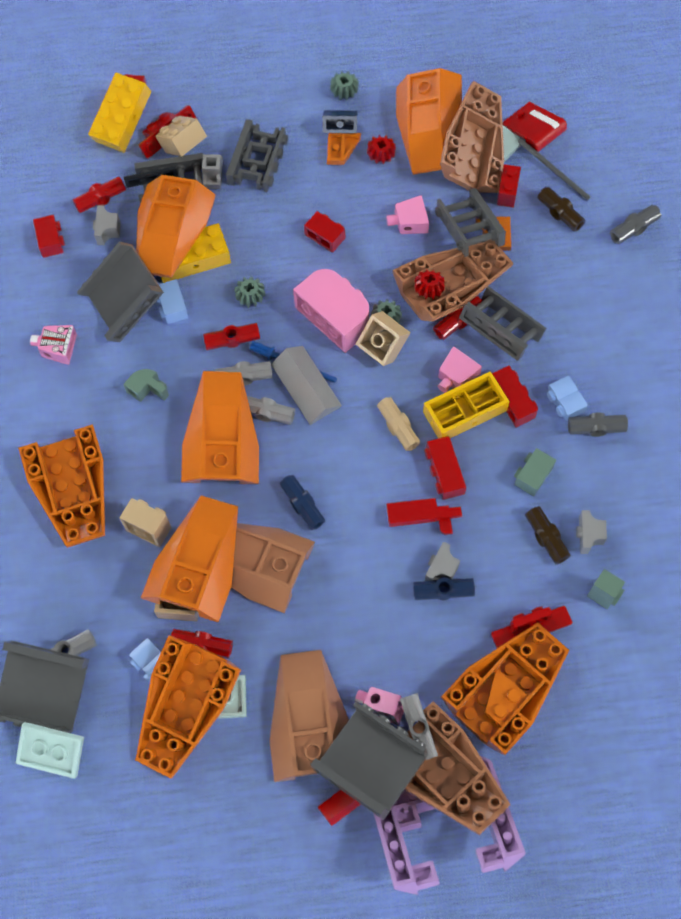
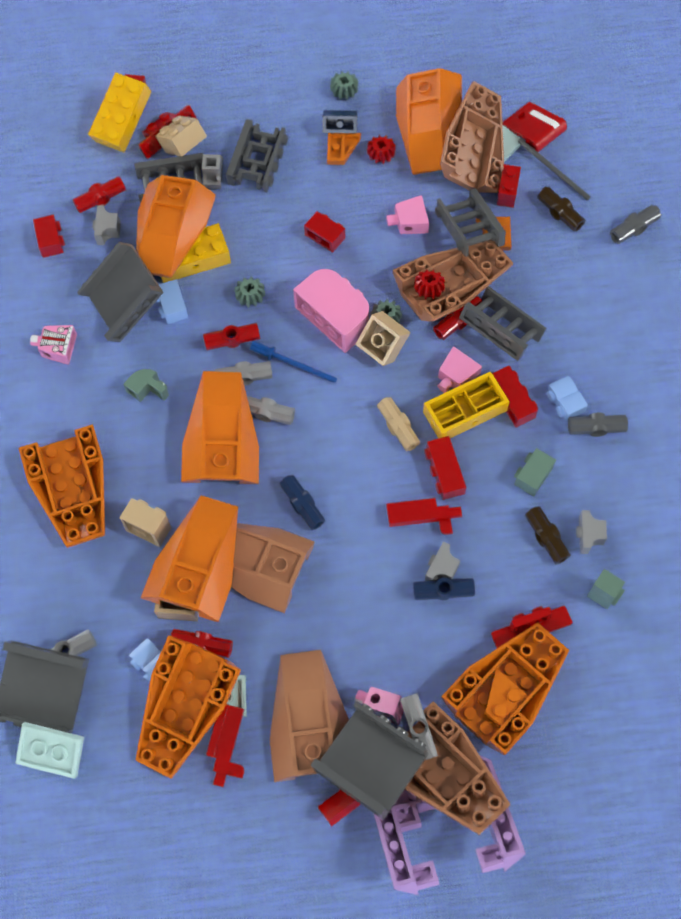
black slope [124,166,178,188] -> none
light grey slope [271,346,342,425] -> none
none -> red piece [206,704,245,787]

